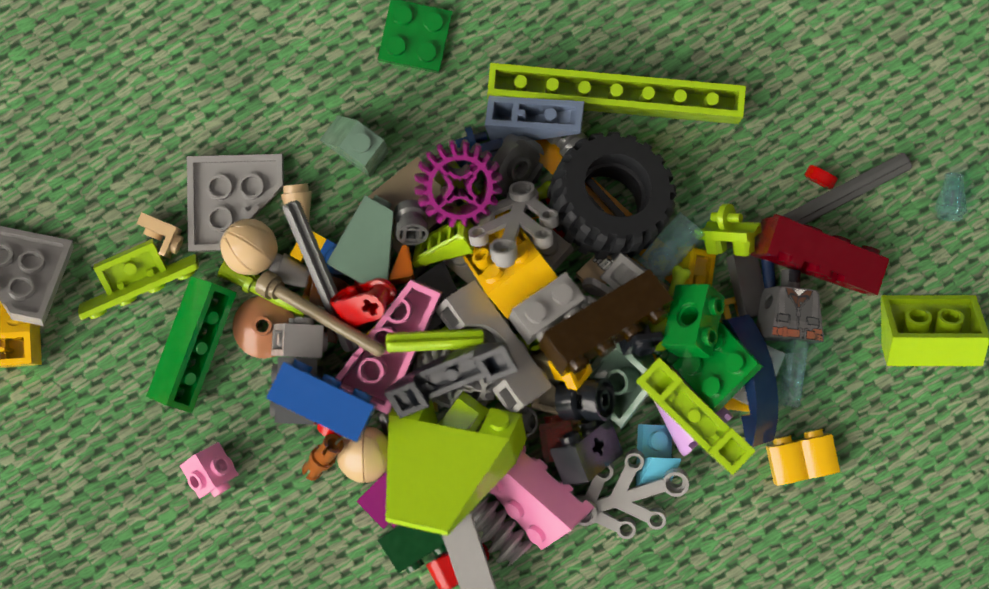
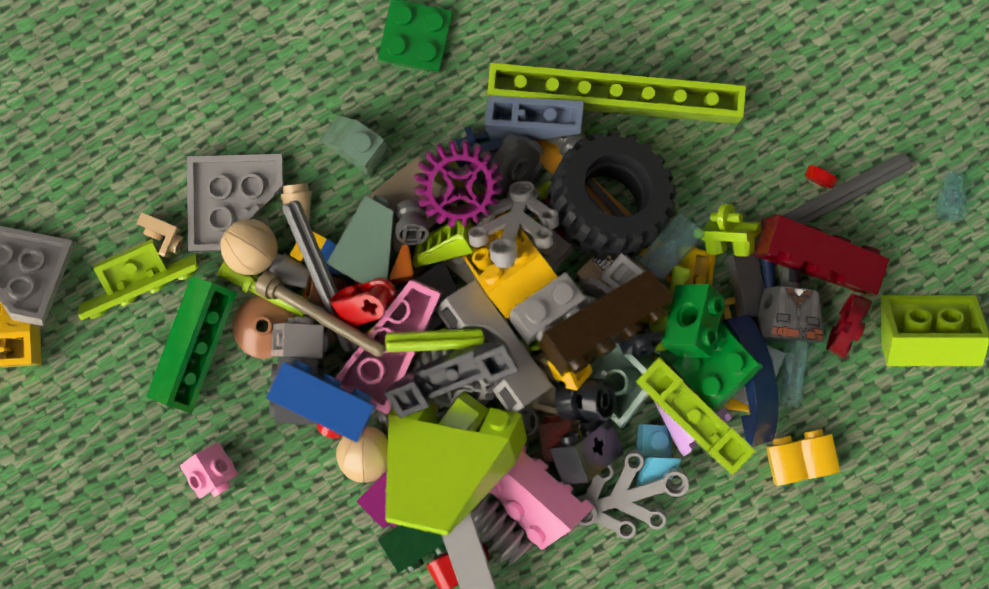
dark orange pin [302,434,344,481] -> none
none -> dark red plate [826,293,872,359]

